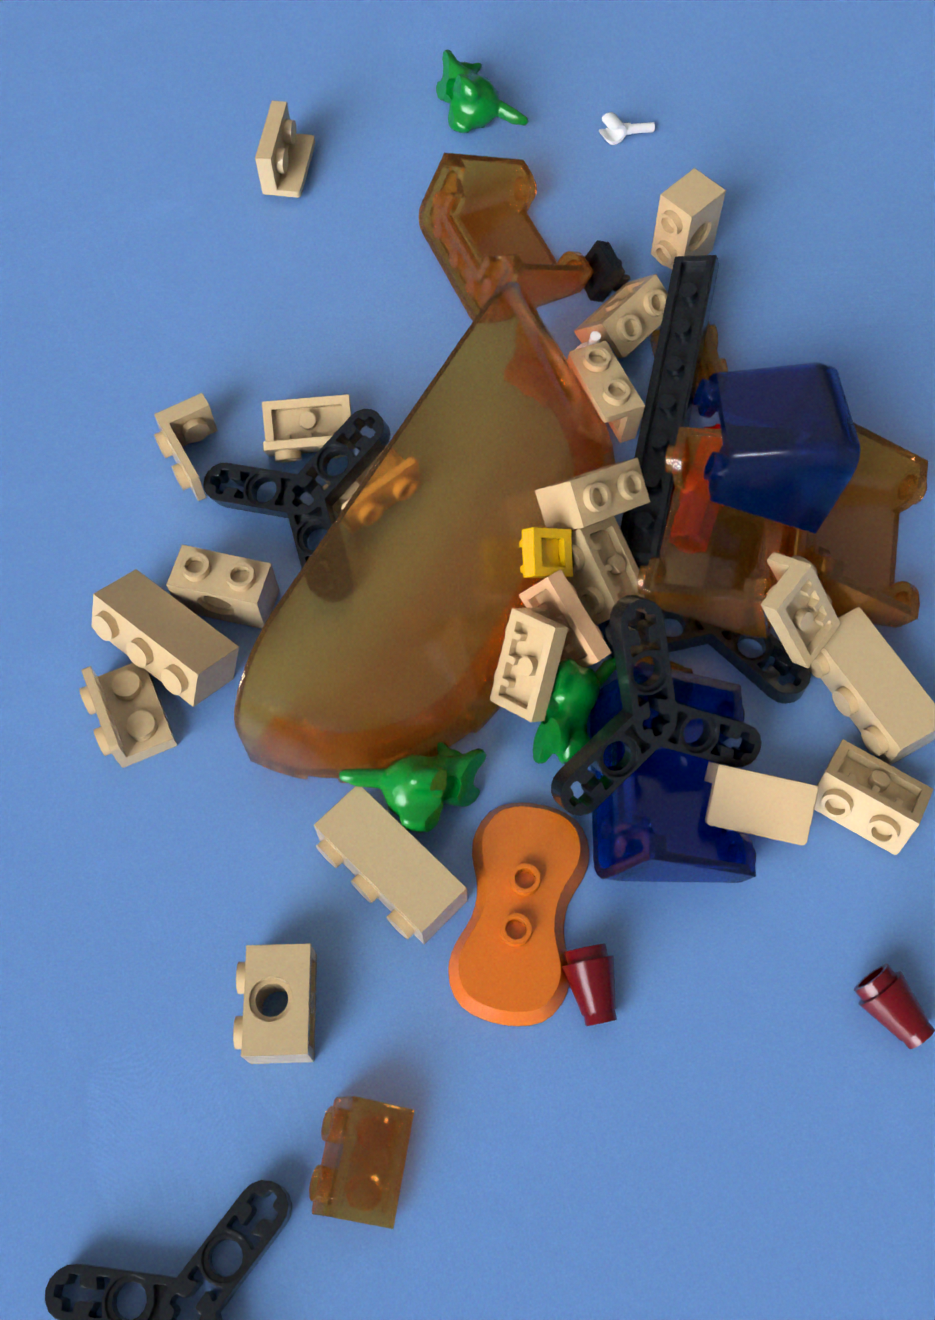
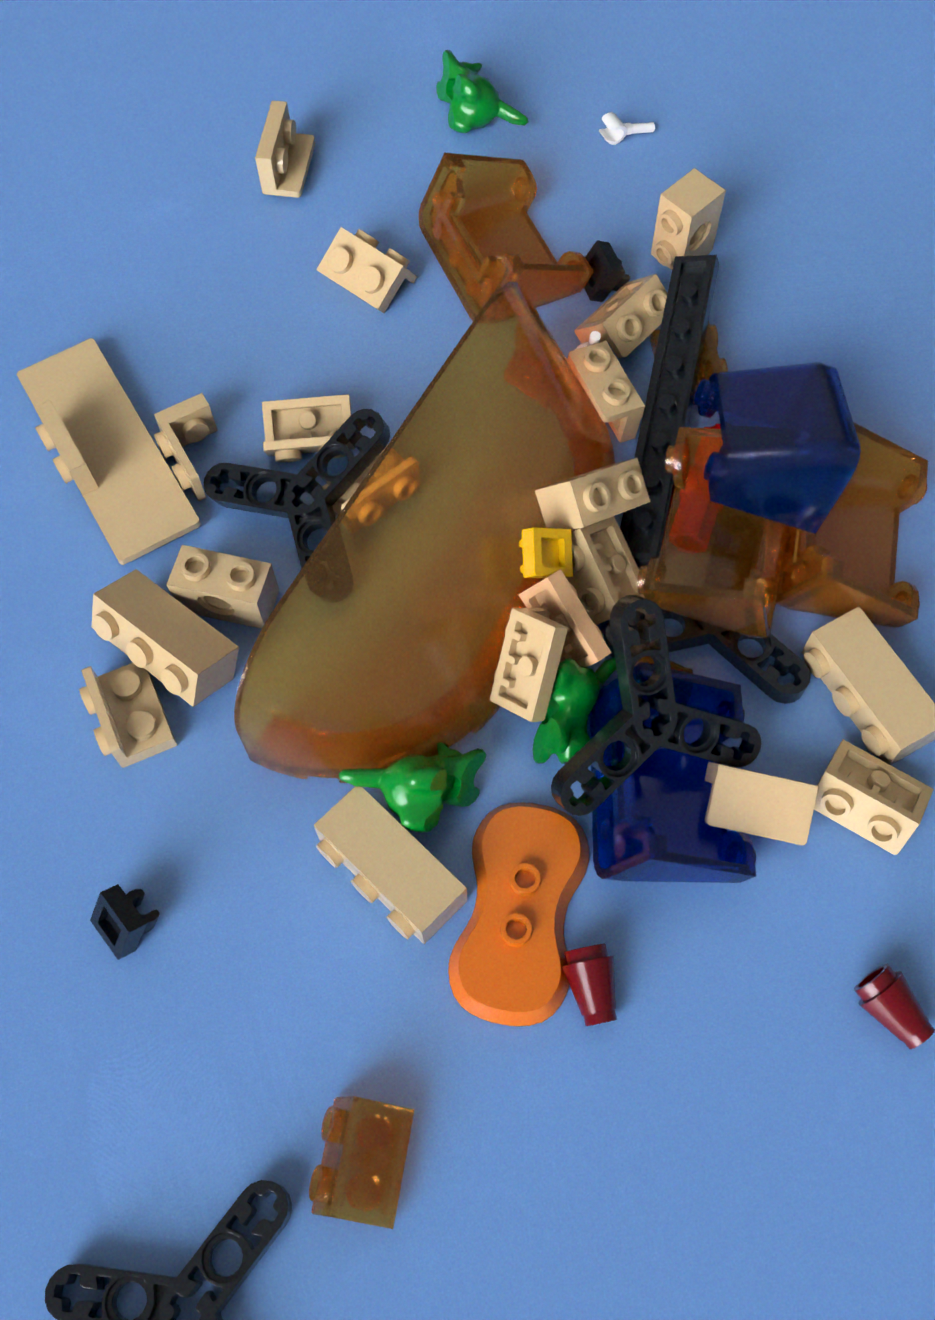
tan brick [233,943,317,1064] -> none
tan bracket [761,552,841,668] -> none
none -> tan bracket [17,338,201,565]
none -> black tile [90,884,160,960]
none -> tan bracket [316,227,417,313]

